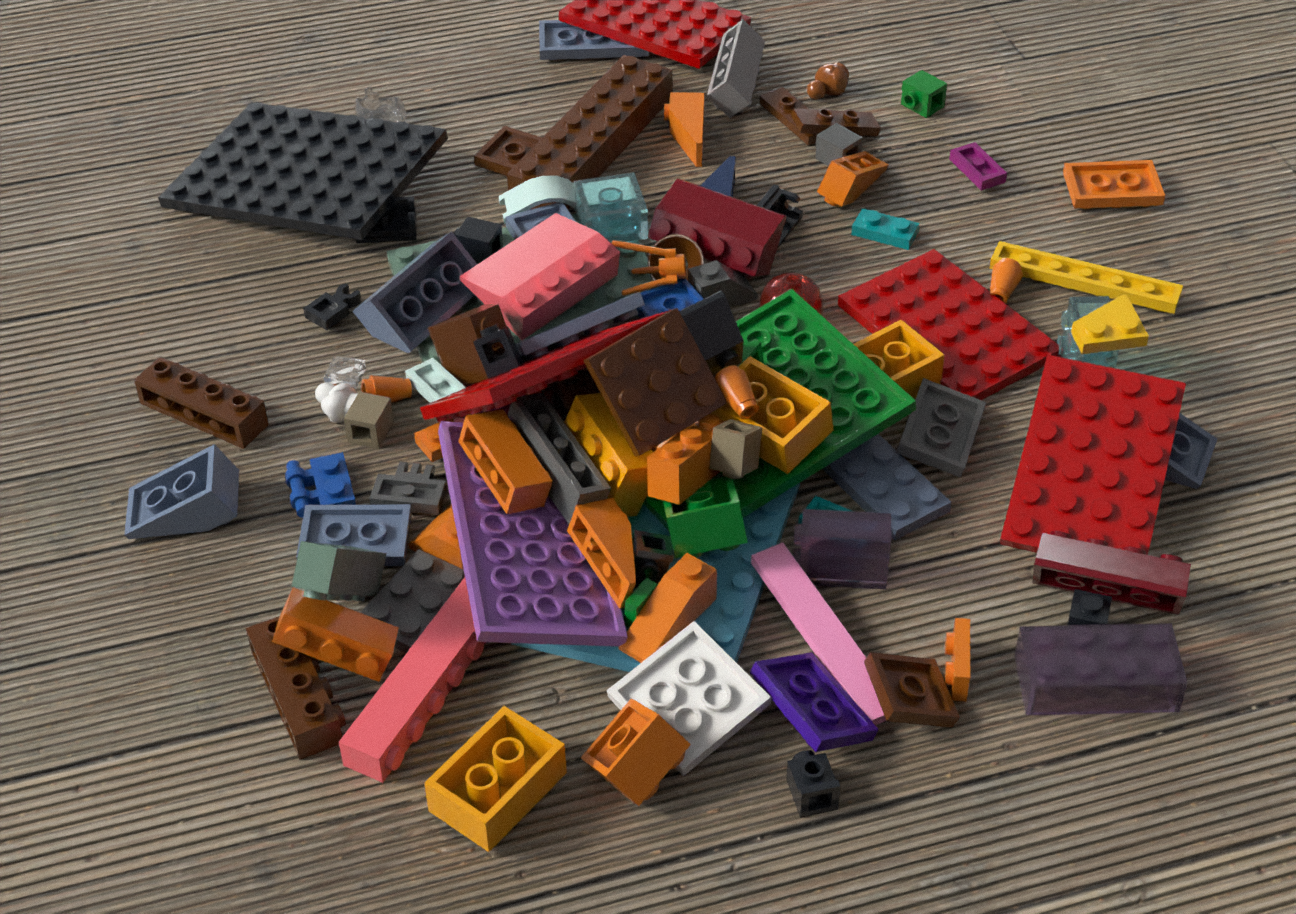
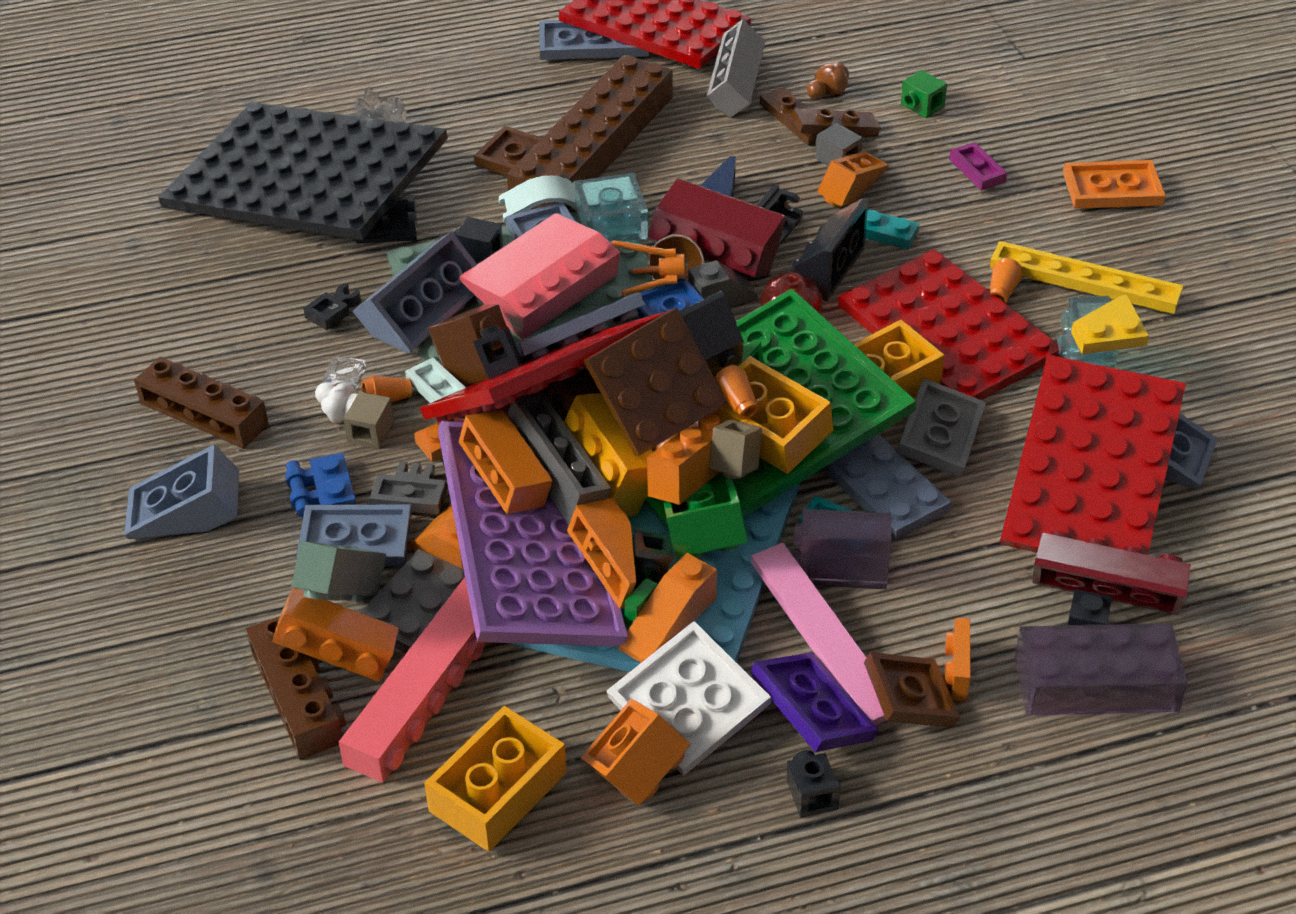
orange slope [664,92,704,167] -> none
none -> black slope [791,198,868,301]

